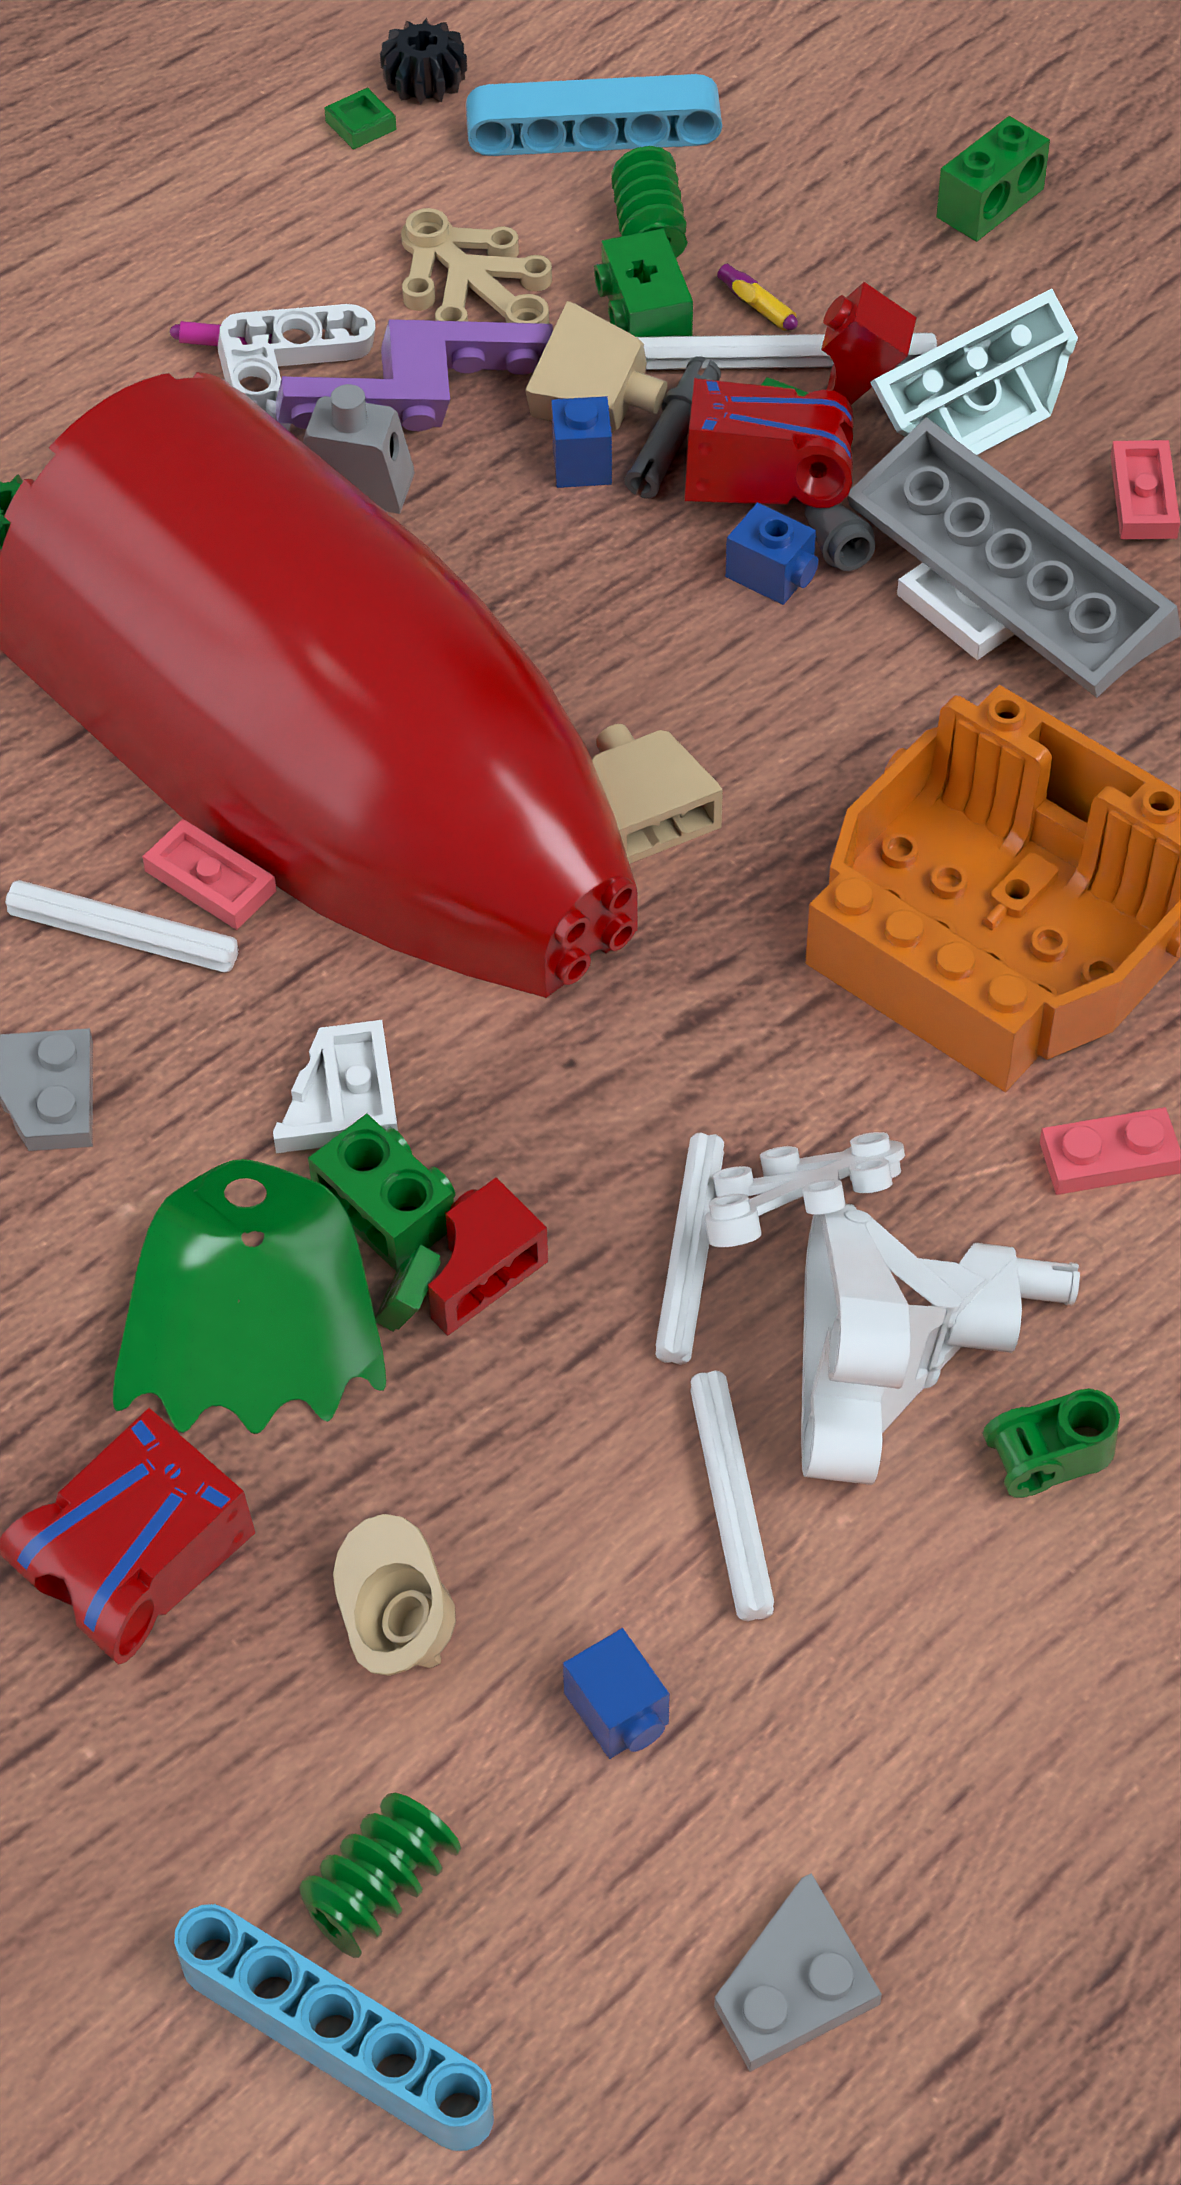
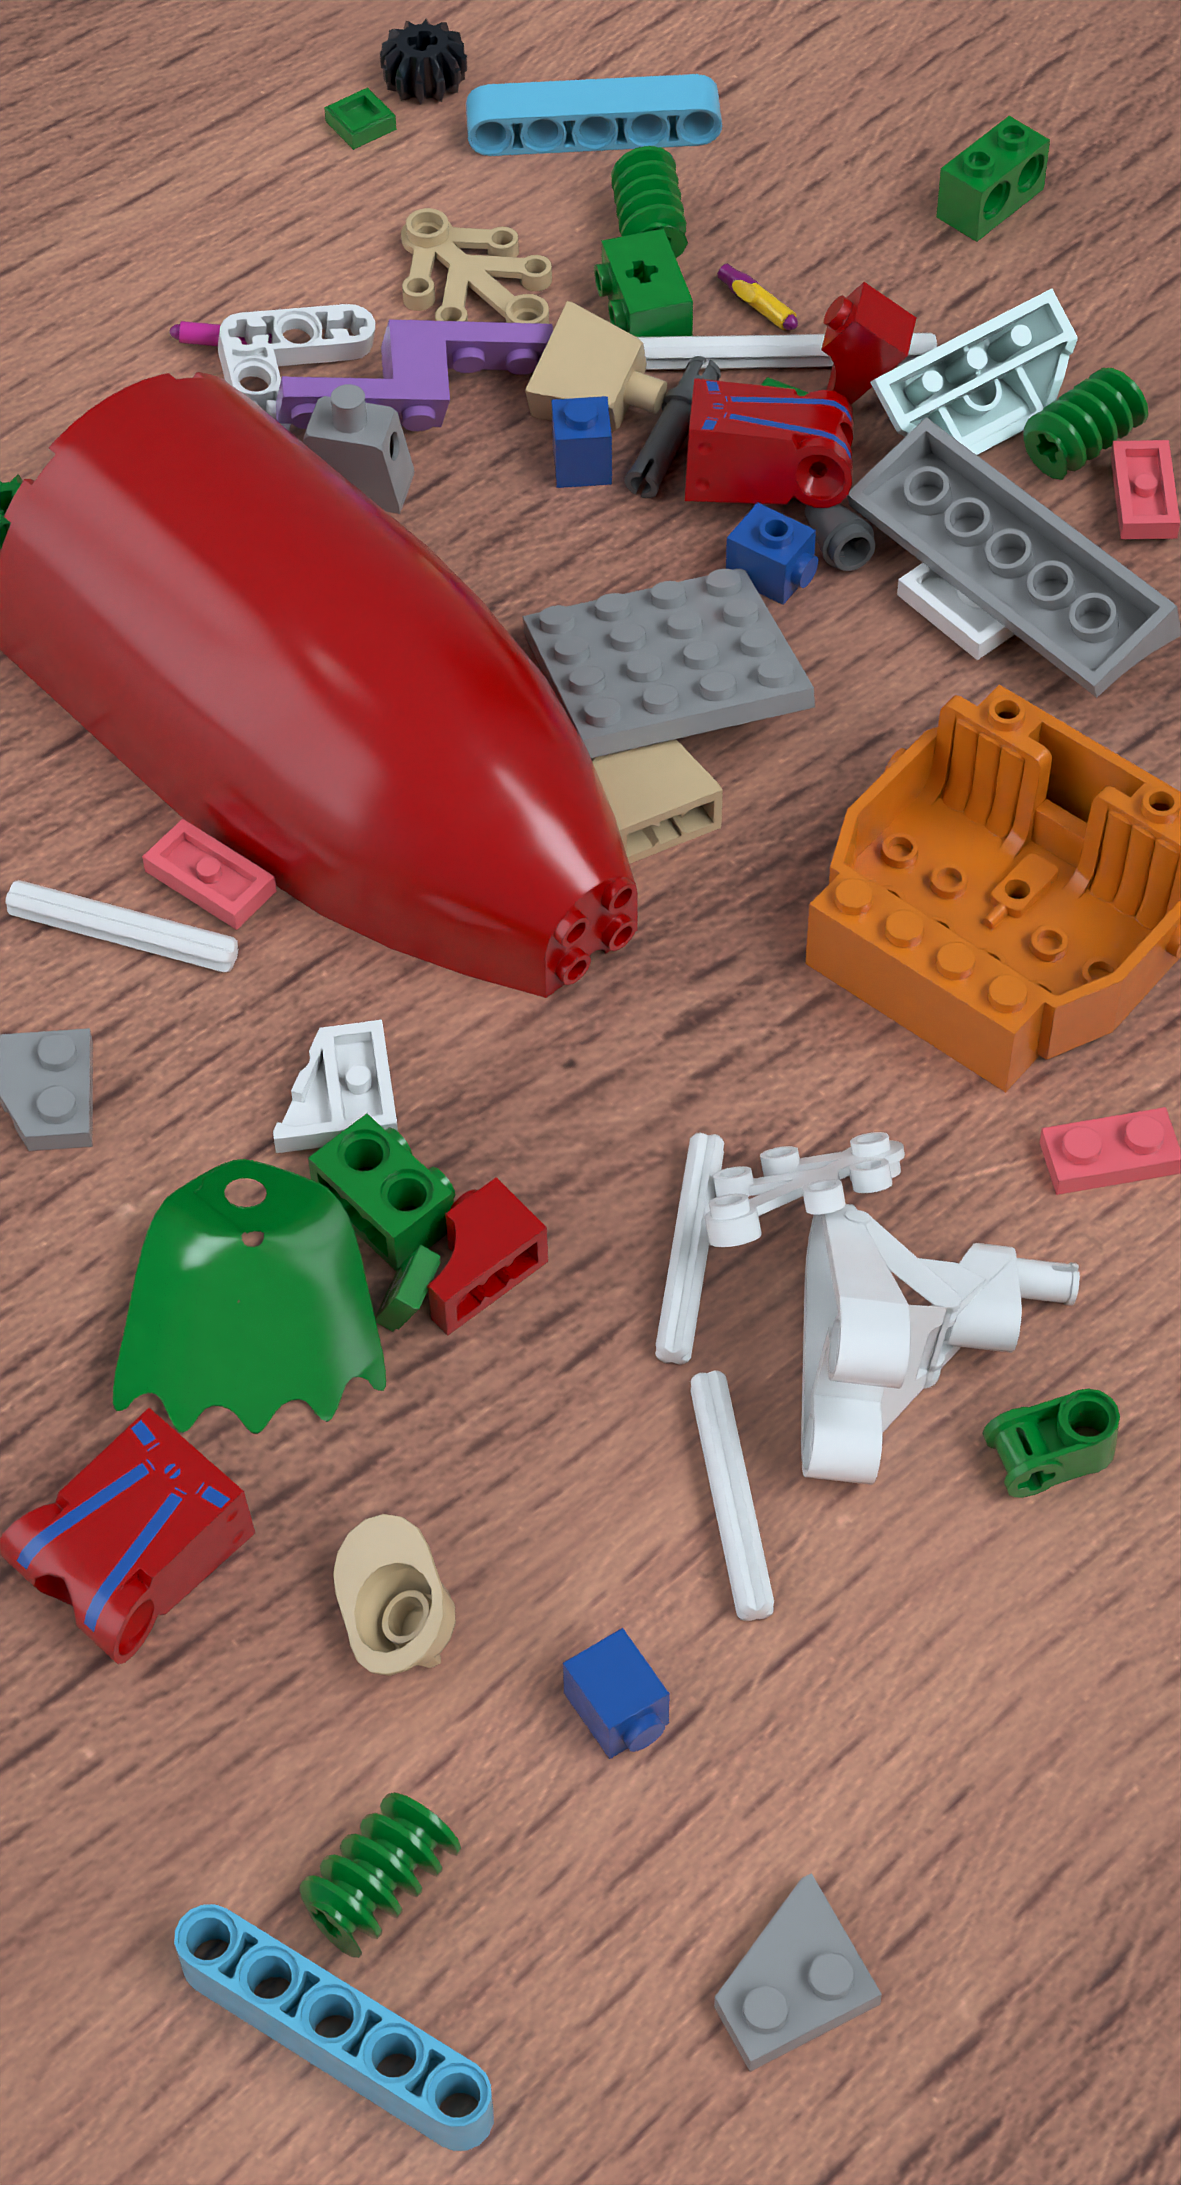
none -> light grey plate [522,569,815,758]
none -> green piece [1023,368,1149,480]

